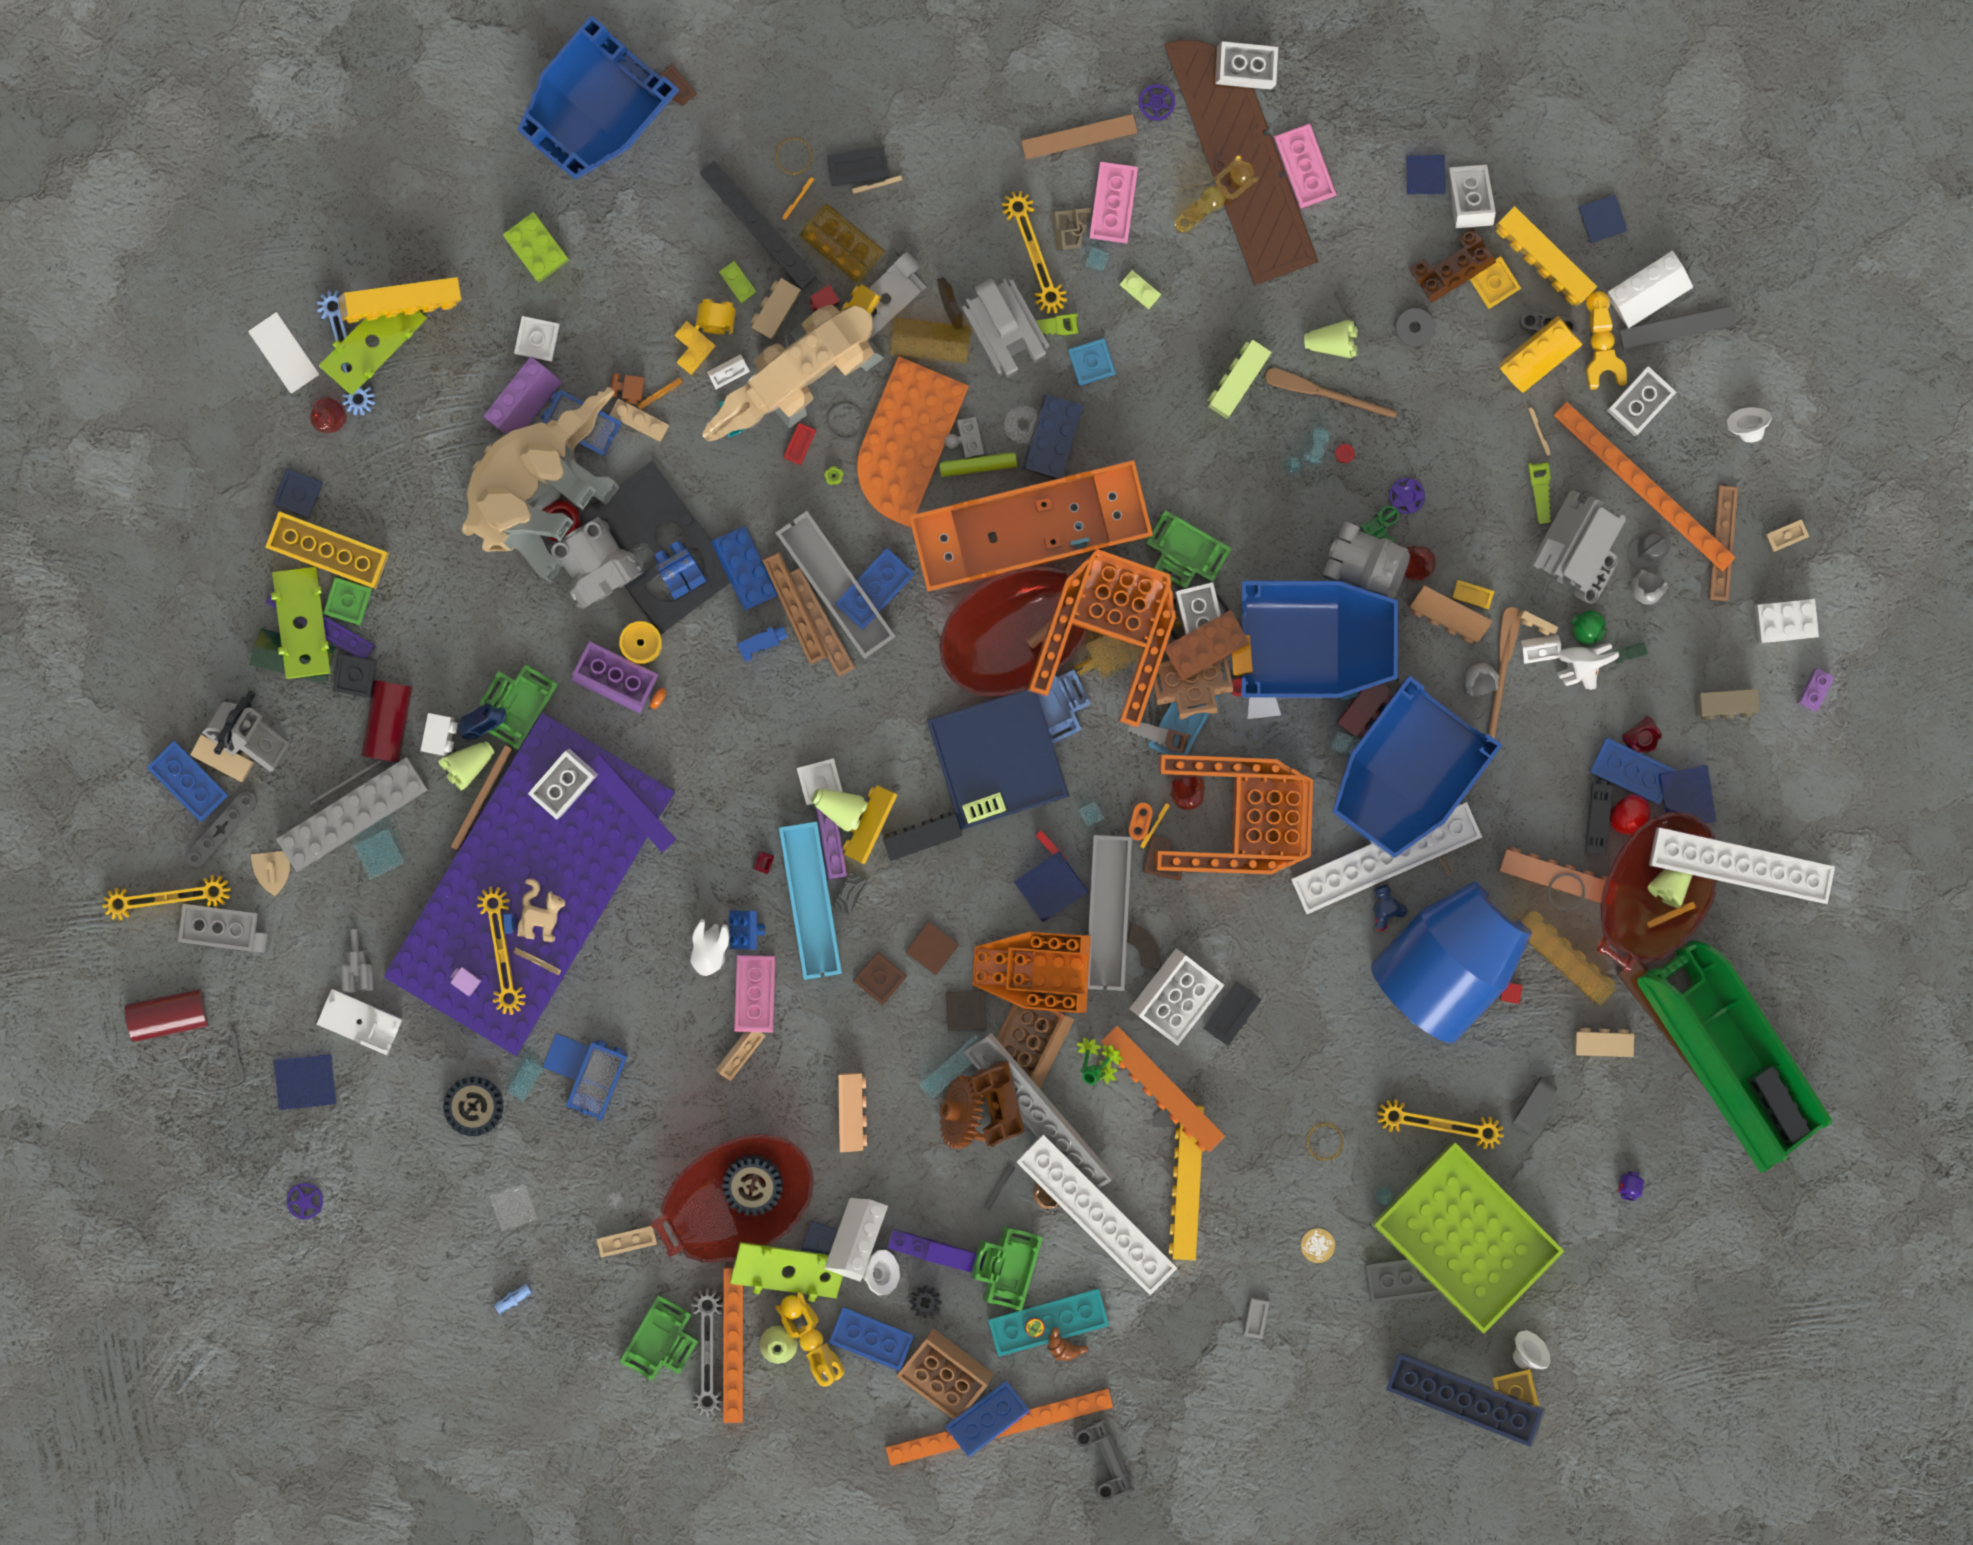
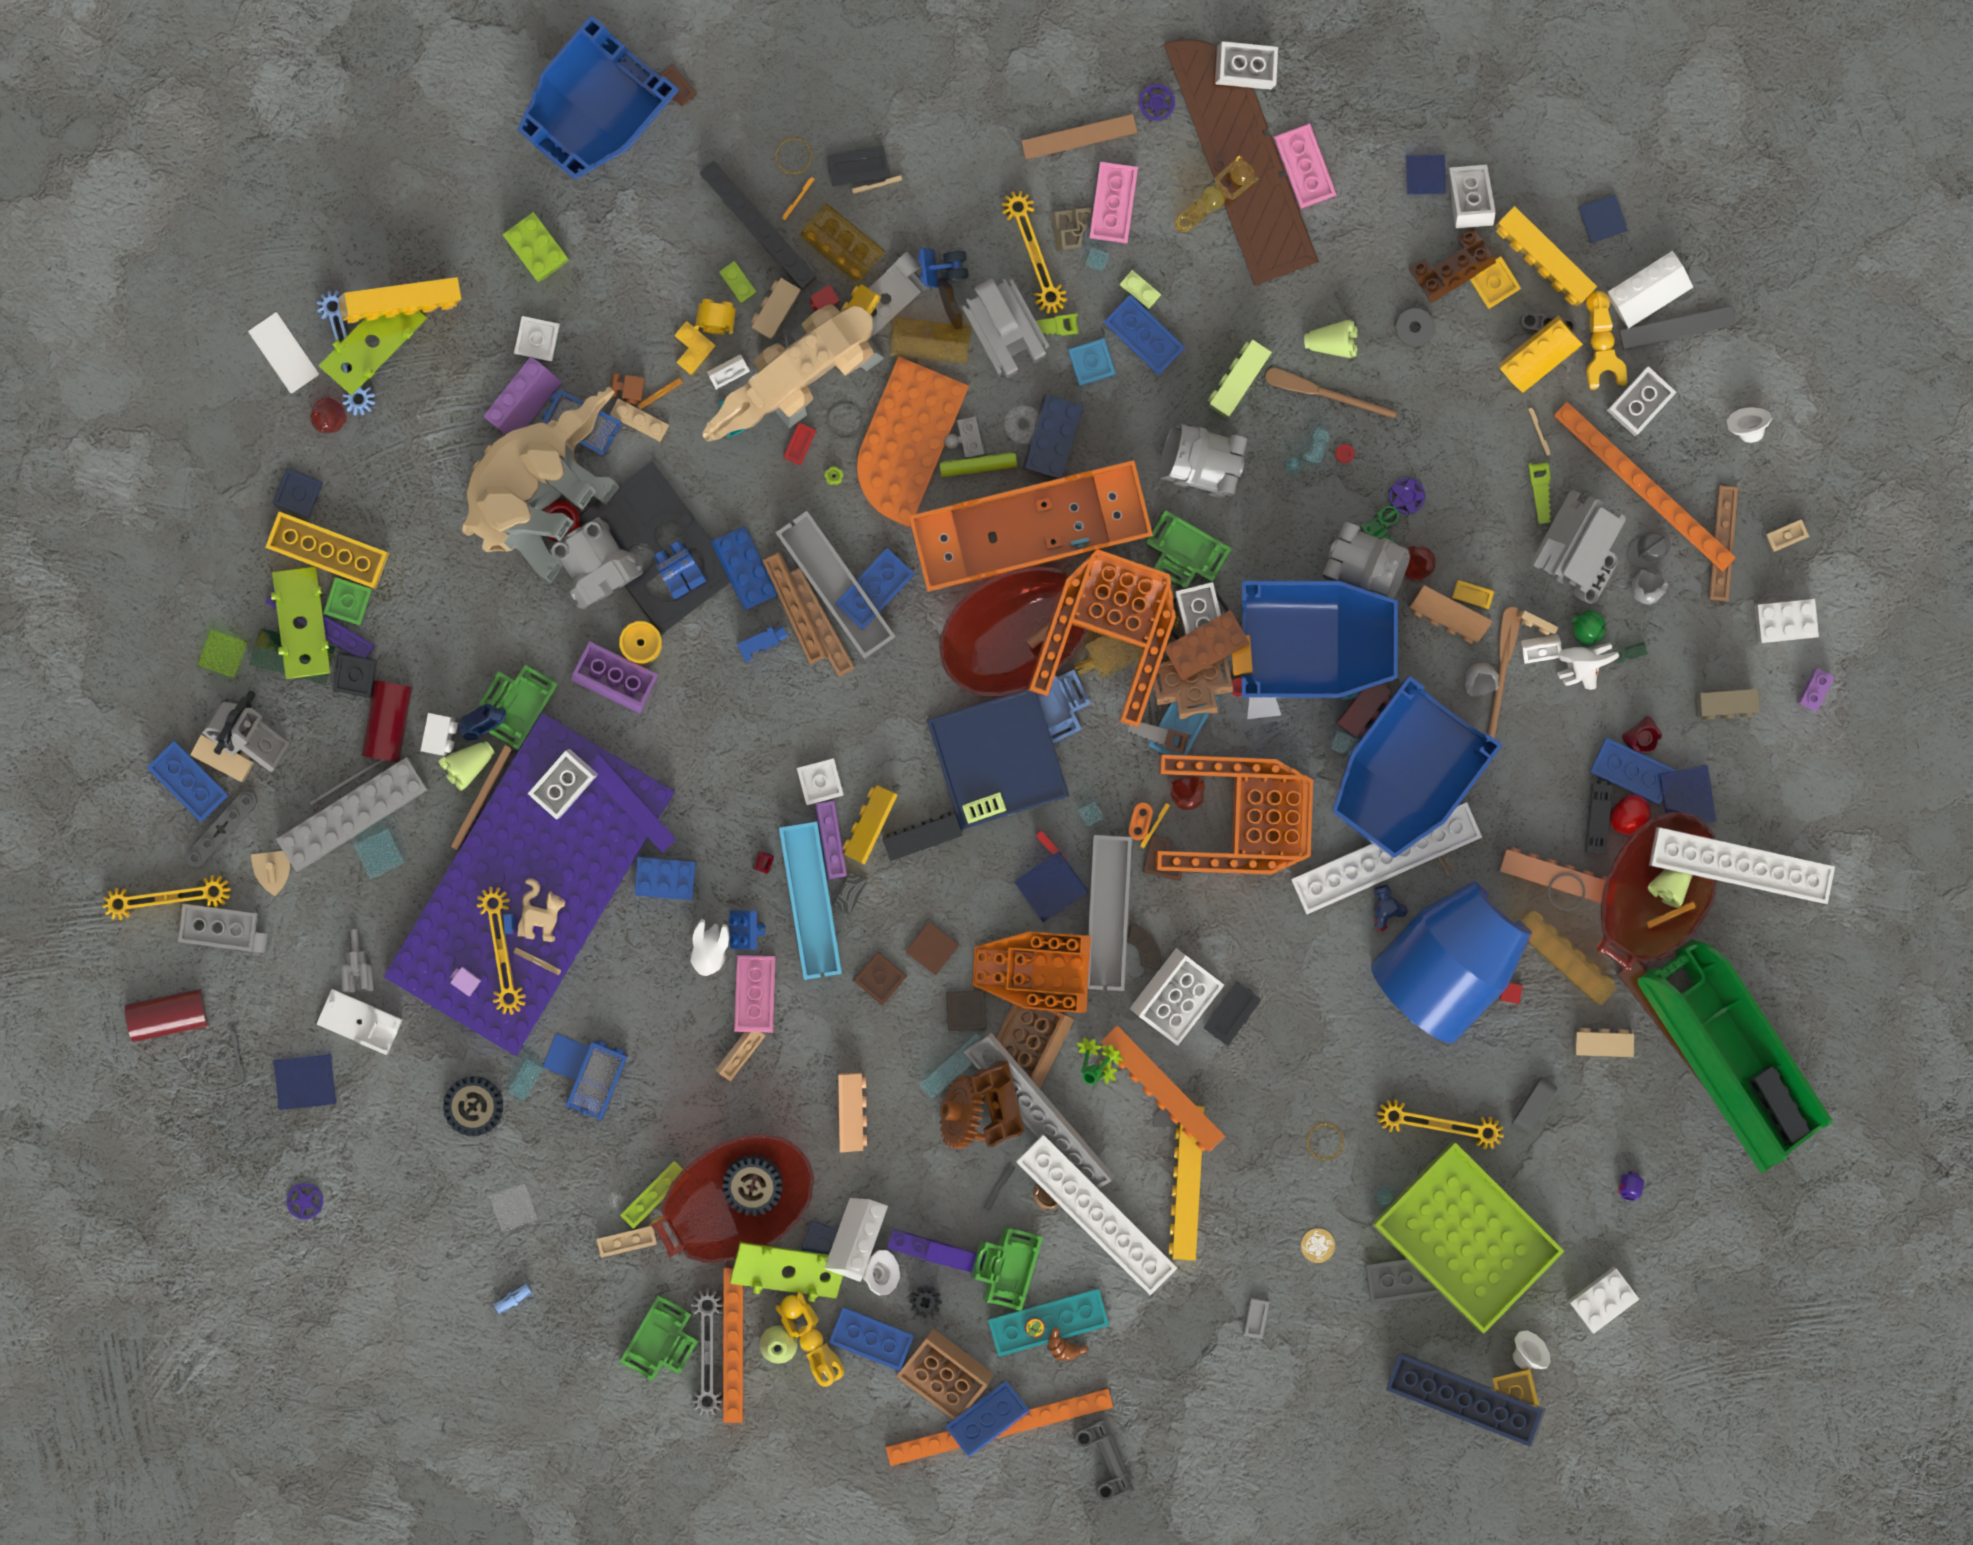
orange piece [650,687,667,709] -> none
yellowish green cone [811,788,868,832] -> none
none -> clear neon green tile [198,629,248,678]
none -> lime plate [620,1160,688,1229]
none -> blue brick [635,857,696,900]
none -> blue plate [918,248,969,288]
none -> blue plate [1104,294,1185,376]
none -> light grey piece [1159,424,1247,498]
none -> white brick [1568,1267,1639,1334]

